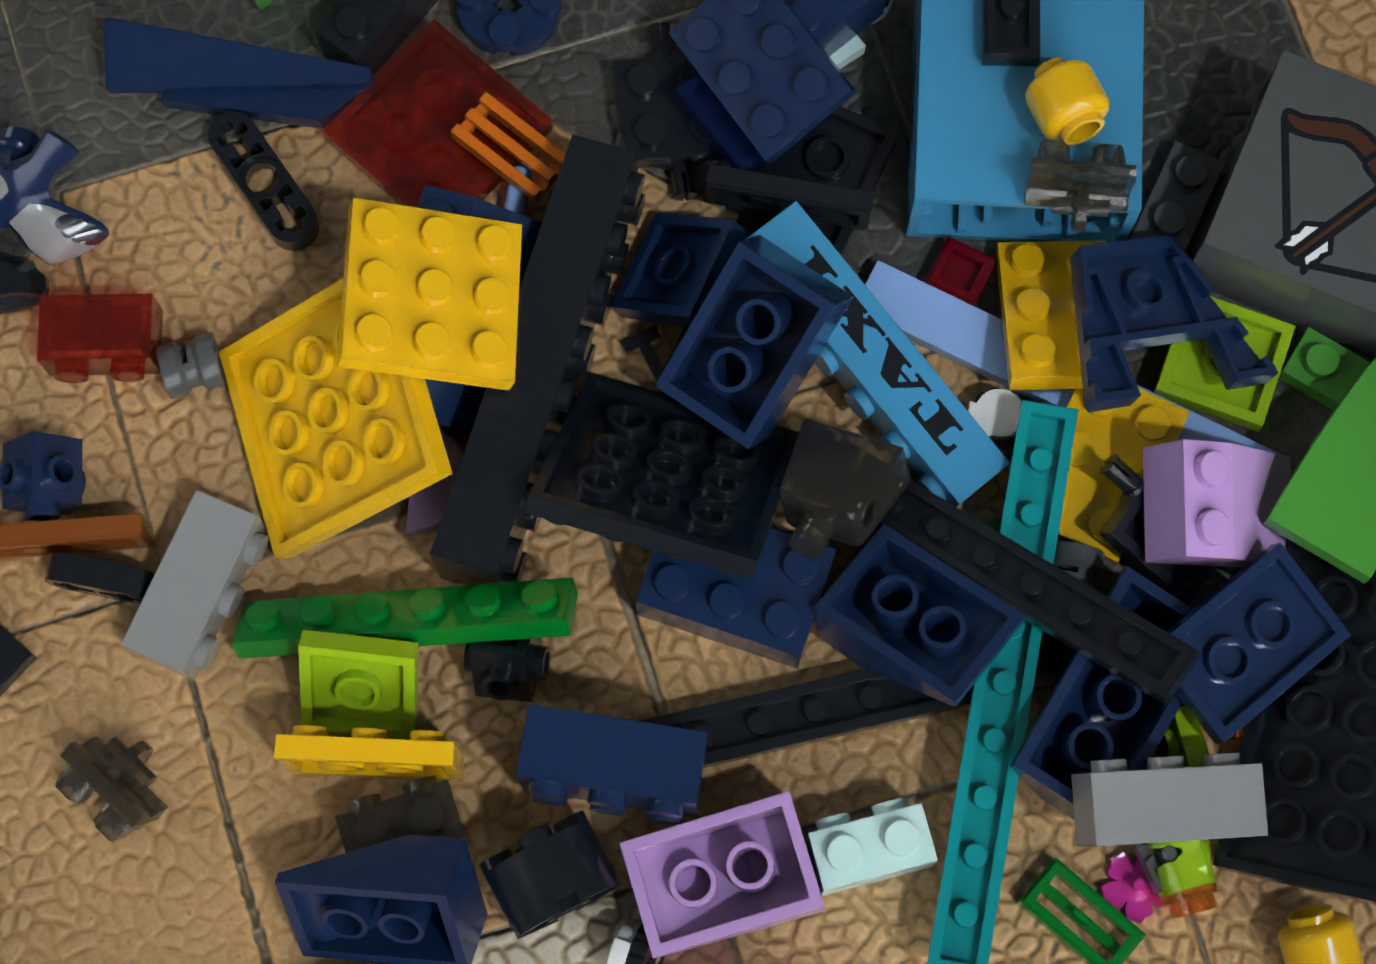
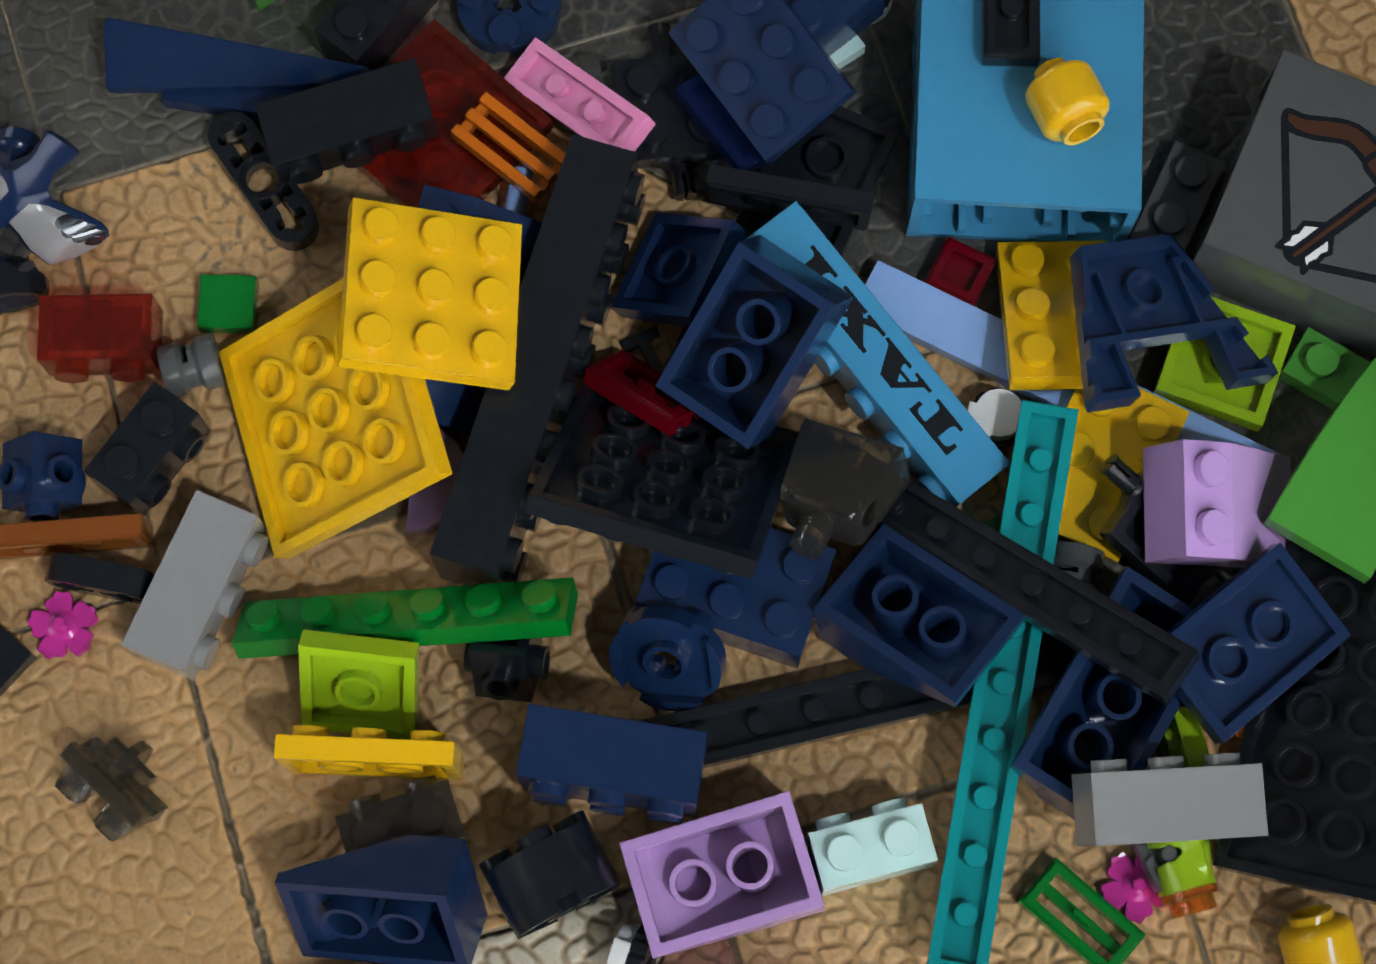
clear smoke hips [1024,140,1136,232] -> none
none -> dark pink plant [27,591,99,659]
none -> black brick [84,382,211,516]
none -> green tile [197,274,259,334]
none -> black brick [255,58,440,184]
none -> bright pink plate [503,37,656,152]
none -> dark red tile [583,349,701,436]
none -> dark blue plate [609,605,726,711]

